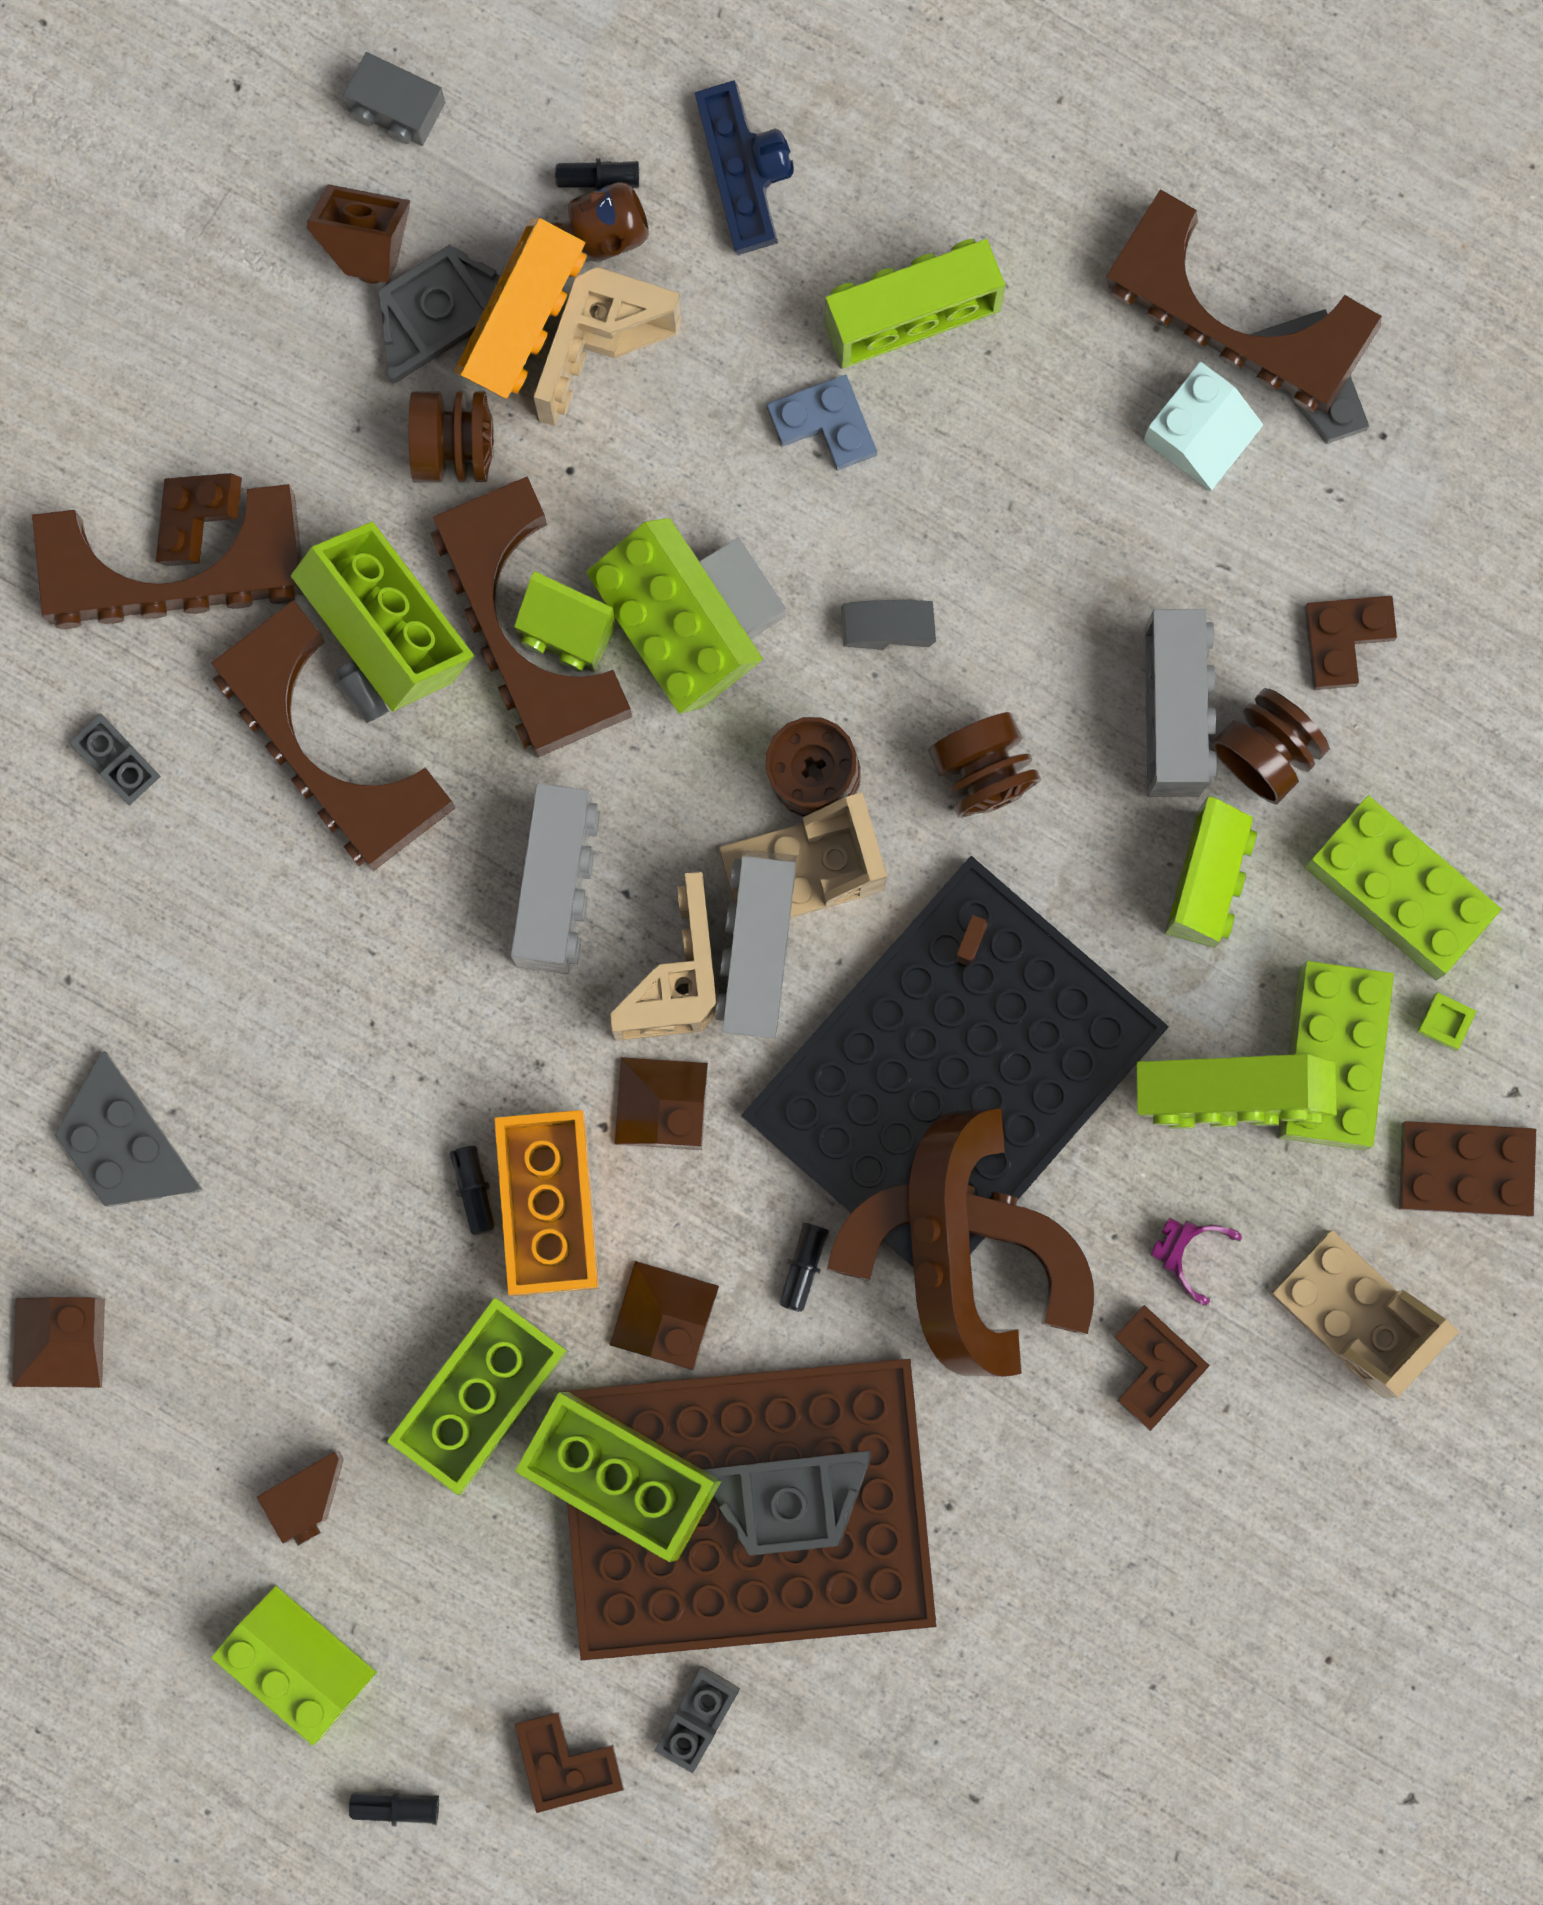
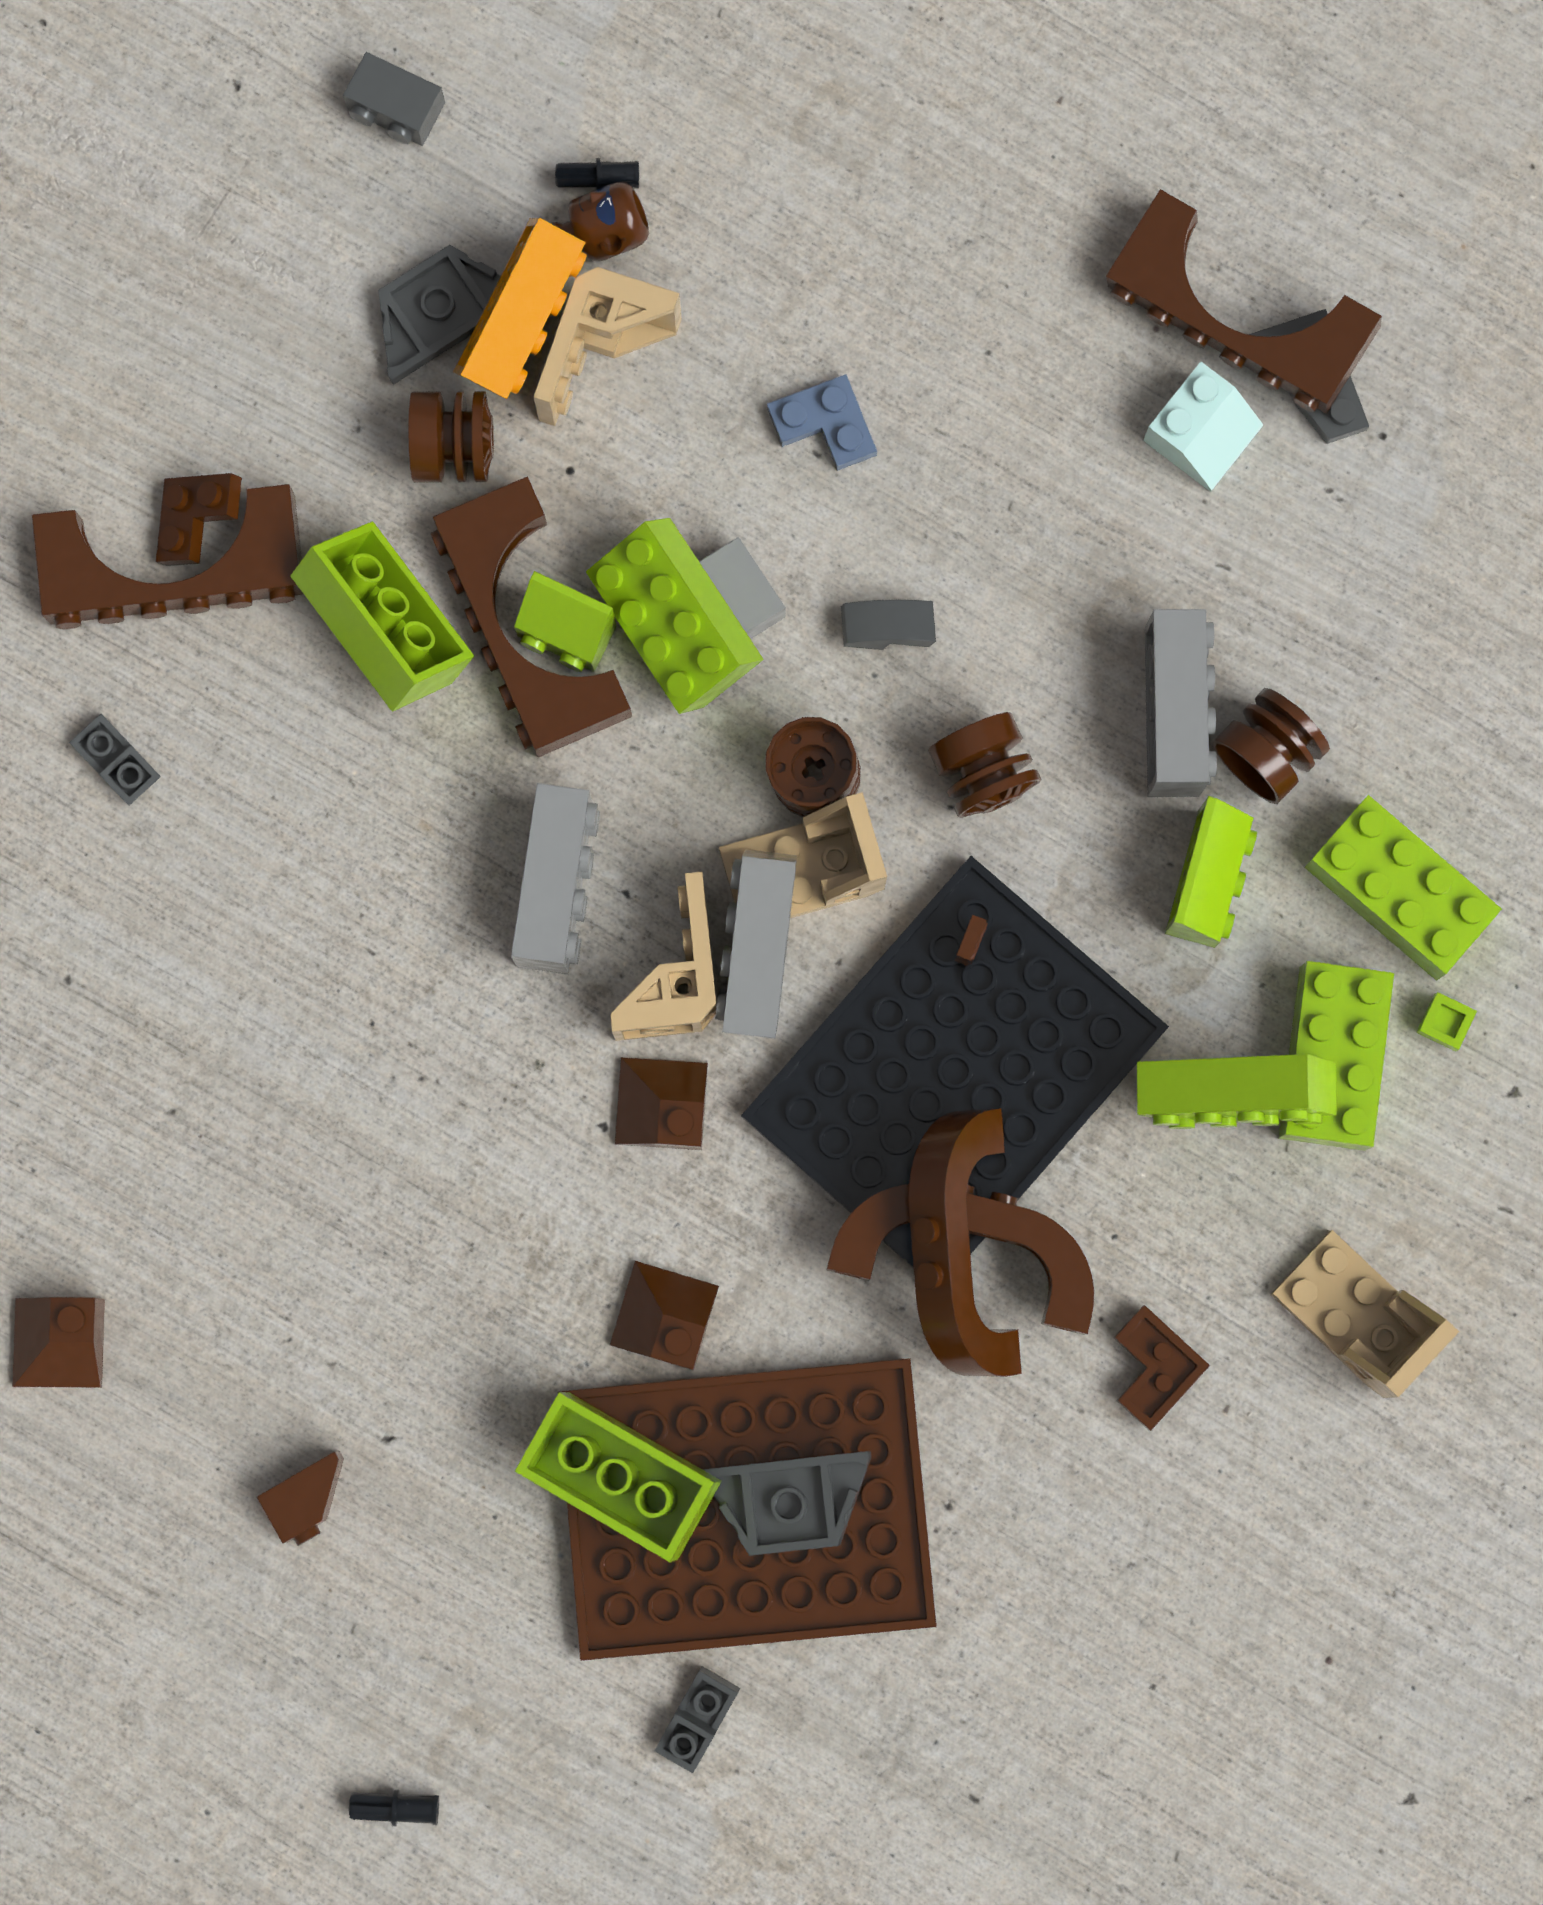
dark grey wing [55,1051,202,1207] -> none
reddish brown arch [211,600,455,871] -> none
lime slope [211,1585,377,1746] -> none
reddish brown slope [307,184,410,283] -> none
dark grey cone [334,660,389,723] -> none
lime brick [387,1297,569,1495] -> none
black axle [449,1145,495,1235] -> none
light orange brick [494,1110,600,1297] -> none
reddish brown plate [515,1712,624,1813] -> none
dark blue plate [694,80,794,255] -> none
black axle [779,1222,830,1312] -> none
lime brick [824,238,1006,369] -> none
magenta helmet [1150,1217,1242,1306] -> none
reddish brown plate [1305,596,1397,690] -> none
reddish brown plate [1399,1121,1536,1217] -> none

